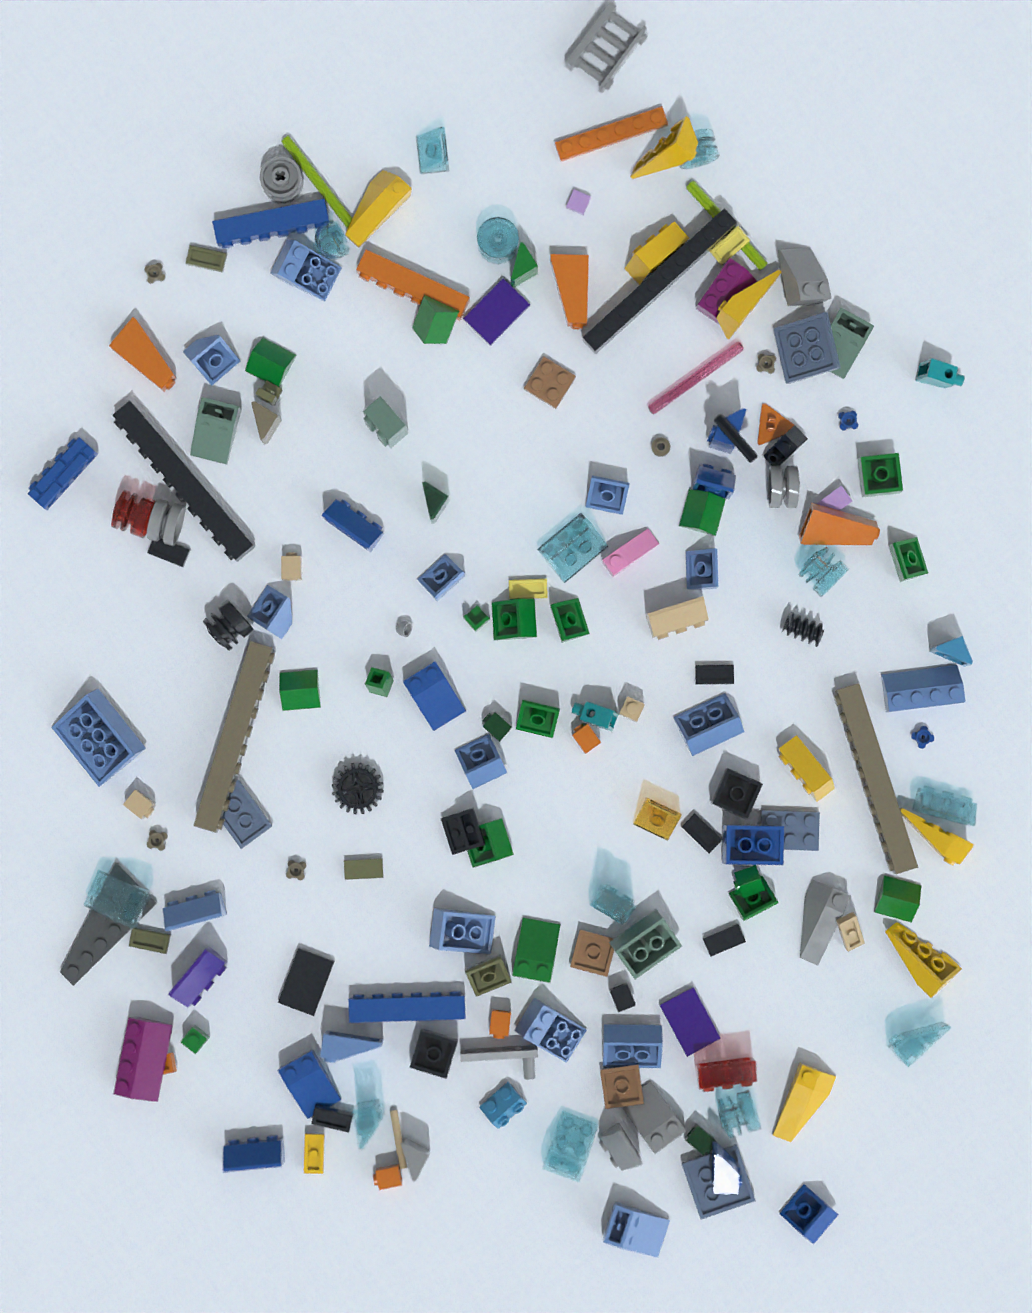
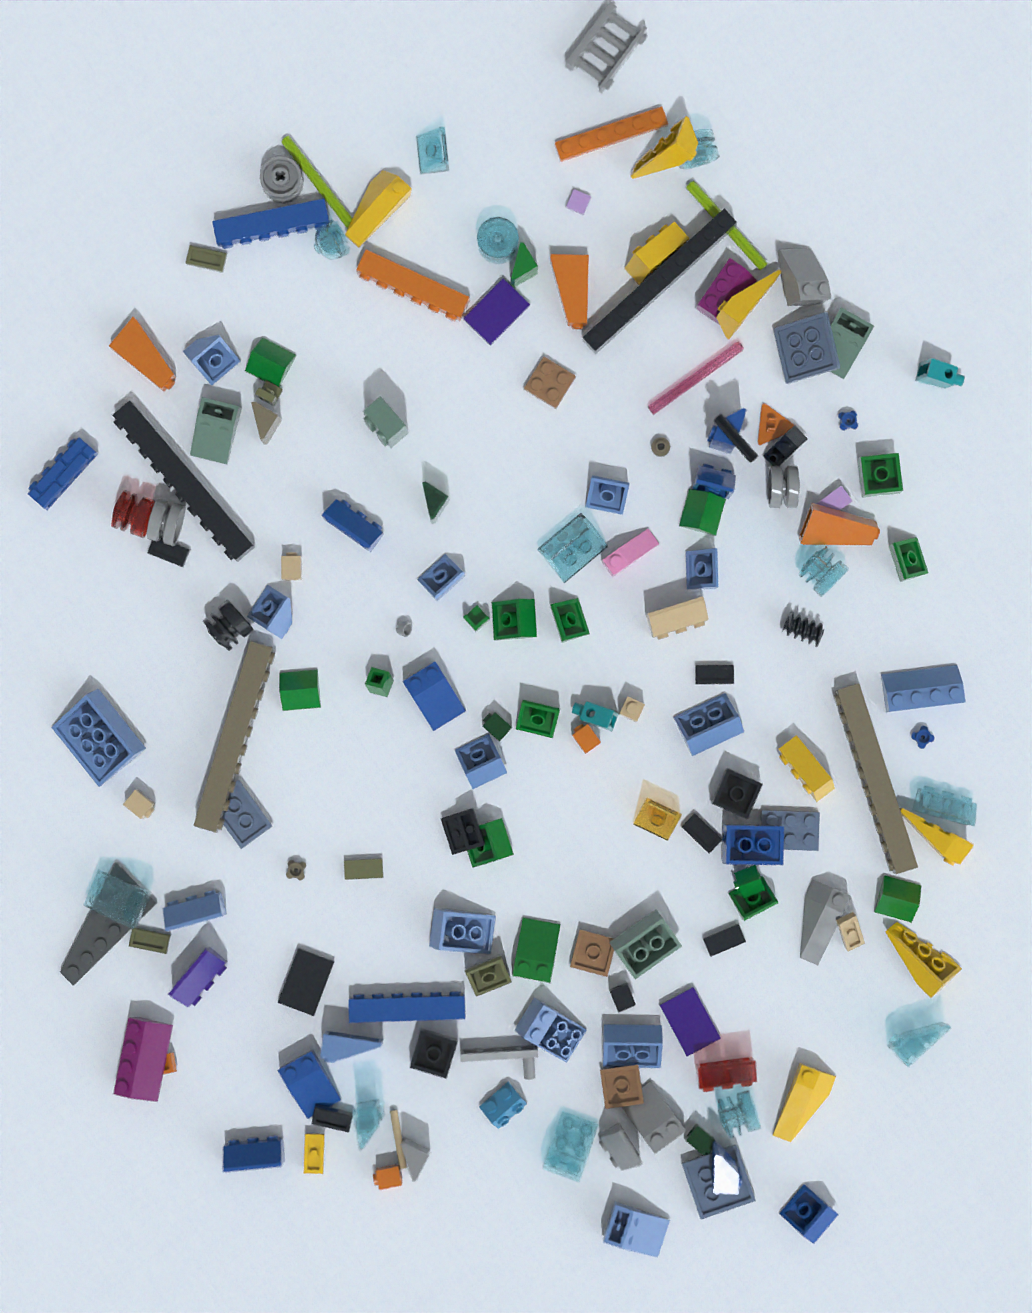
dark tan plate [144,263,165,284] -> none
dark tan plate [147,830,168,851] -> none
green brick [180,1025,210,1054] -> none
medium blue slope [270,240,342,301] -> none
black gear [332,763,384,815] -> none
green slope [412,295,459,344] -> none
orange brick [489,1009,511,1039] -> none
light yellow tile [509,579,548,600] -> none
clear light blue slope [589,884,636,925] -> none
light yellow tile [709,226,751,266] -> none
dark tan plate [756,354,776,374] -> none
dark azure slope [929,636,973,667] -> none

